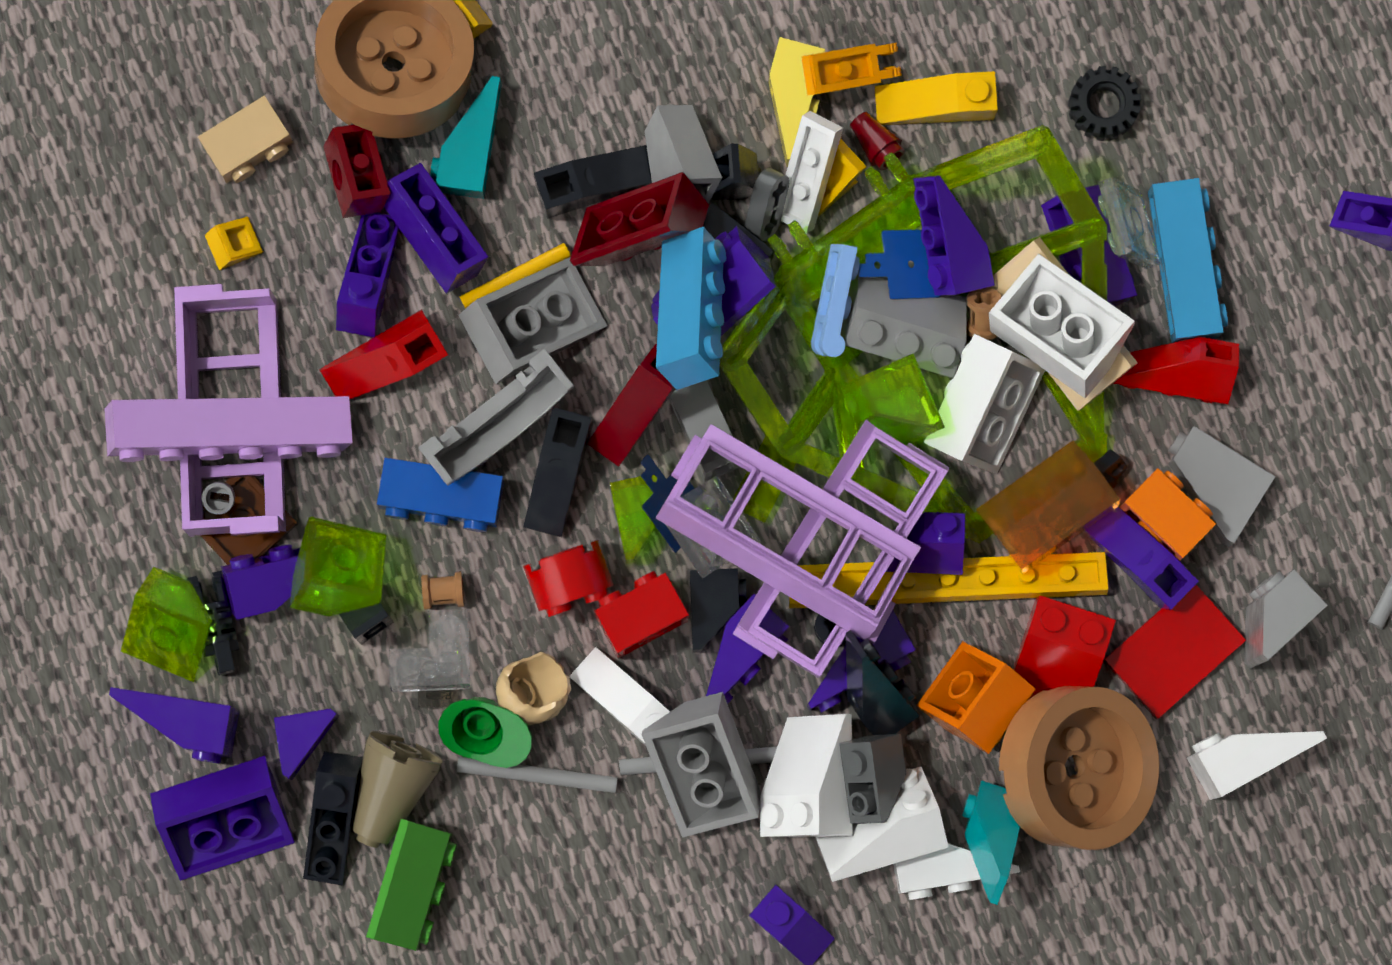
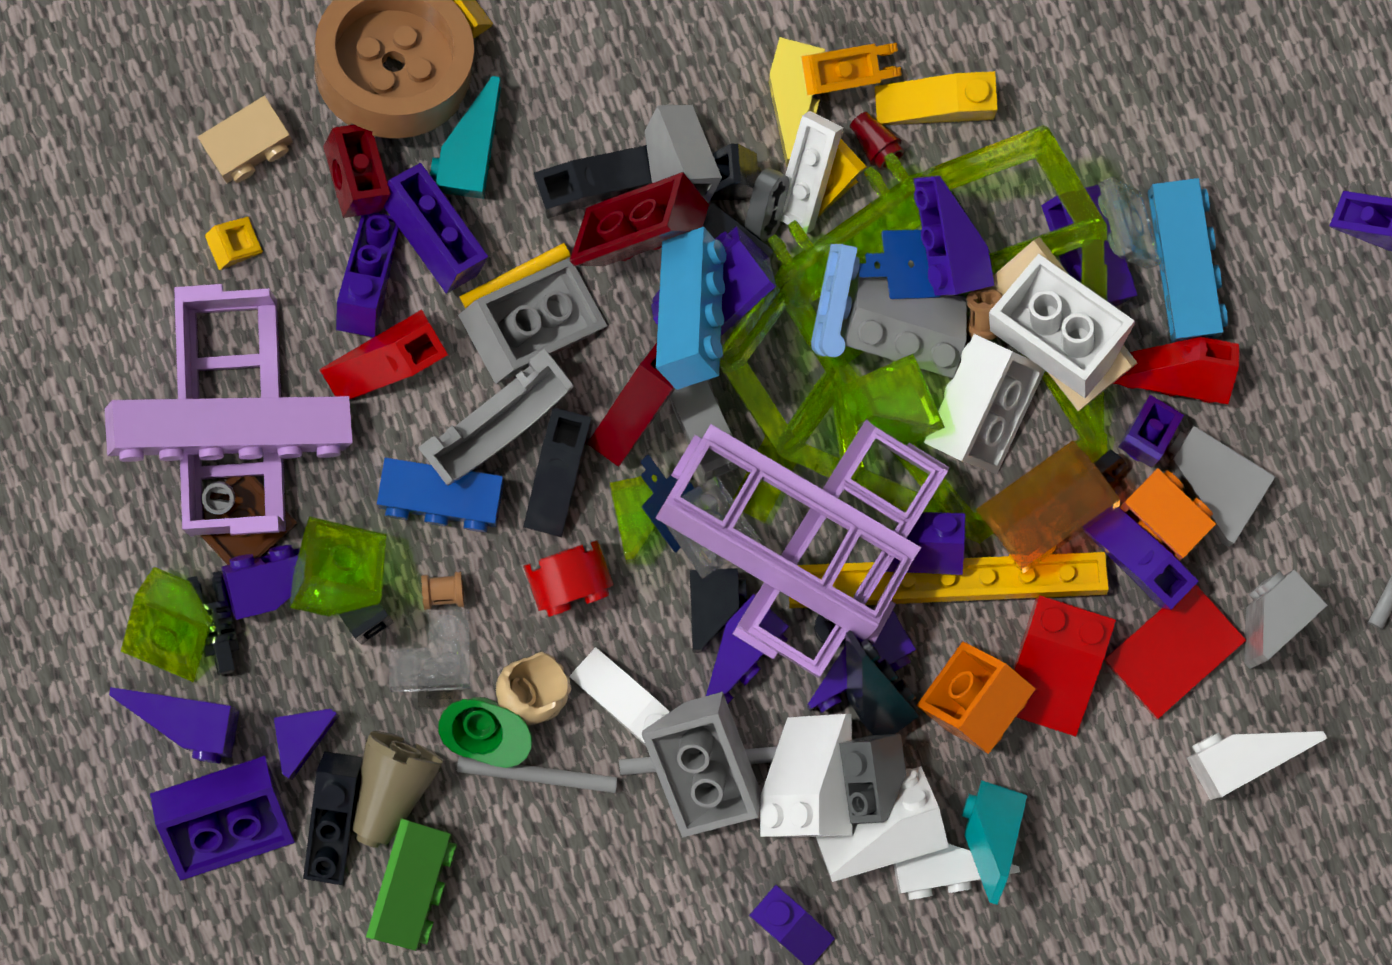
red brick [594,571,689,659] -> none
medium nougat brick [999,686,1159,850] -> none
black tyre [1068,66,1142,141] -> none
none -> dark purple slope [1118,395,1184,468]

